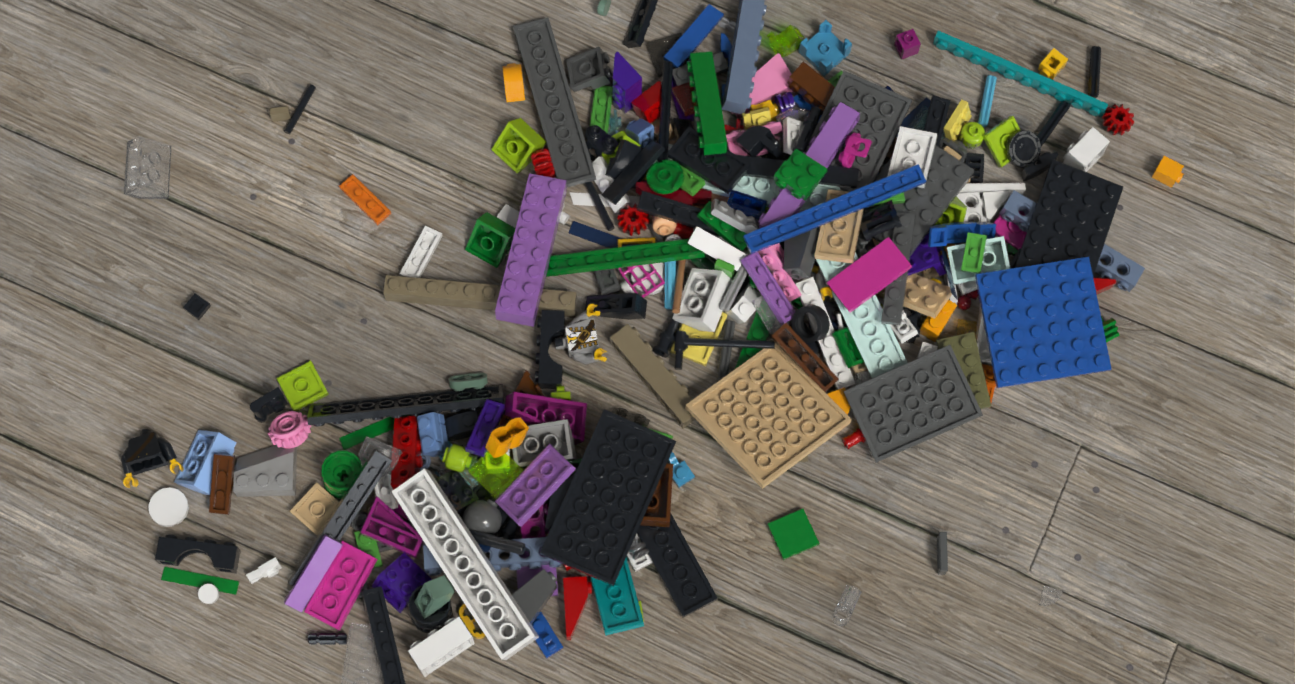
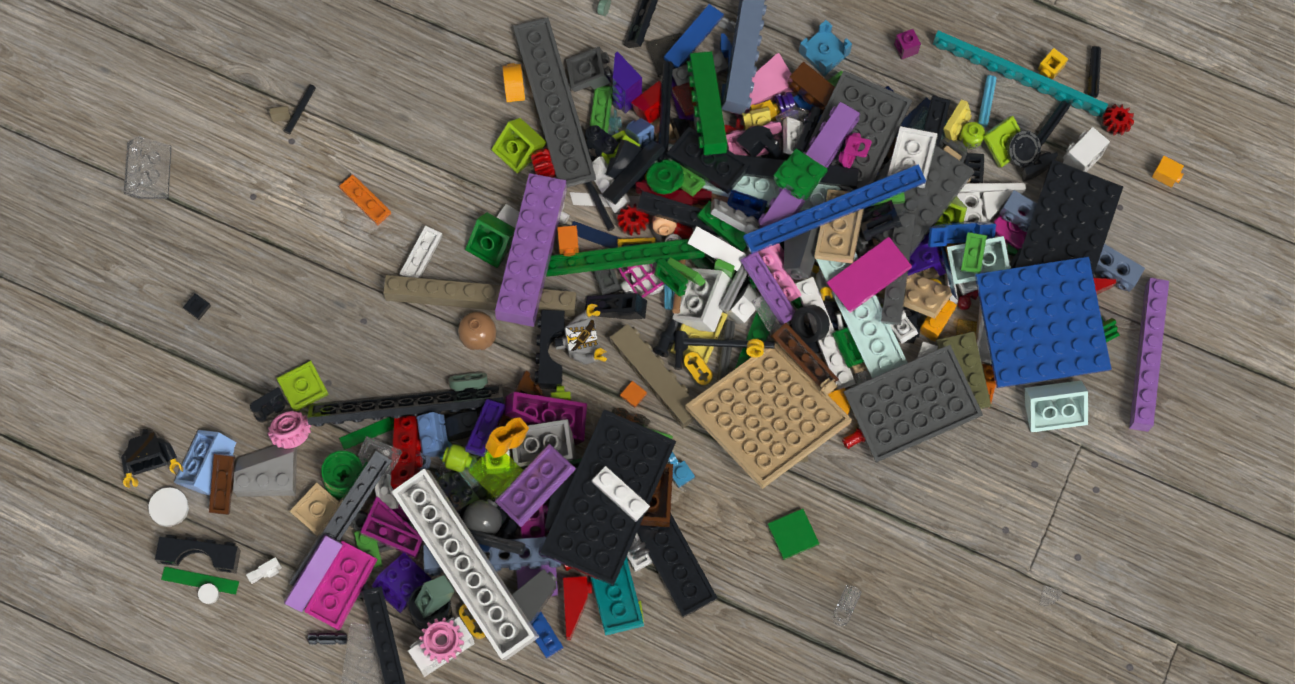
clear neon green brick [767,25,805,57] -> none
dark grey tile [937,532,948,575] -> none
none -> bright pink gear [419,618,464,664]
none -> medium nougat cylinder [458,311,496,350]
none -> orange slope [558,225,579,256]
none -> white plate [592,466,650,522]
none -> orange tile [620,381,647,408]
none -> green tile [654,258,688,297]
none -> bright green tile [668,257,706,286]
none -> yellow beam [684,352,713,385]
none -> yellow bush [746,339,764,357]
none -> tan plate [820,378,837,396]
none -> light aqua slope [1025,380,1088,432]
none -> medium lavender brick [1129,278,1169,432]

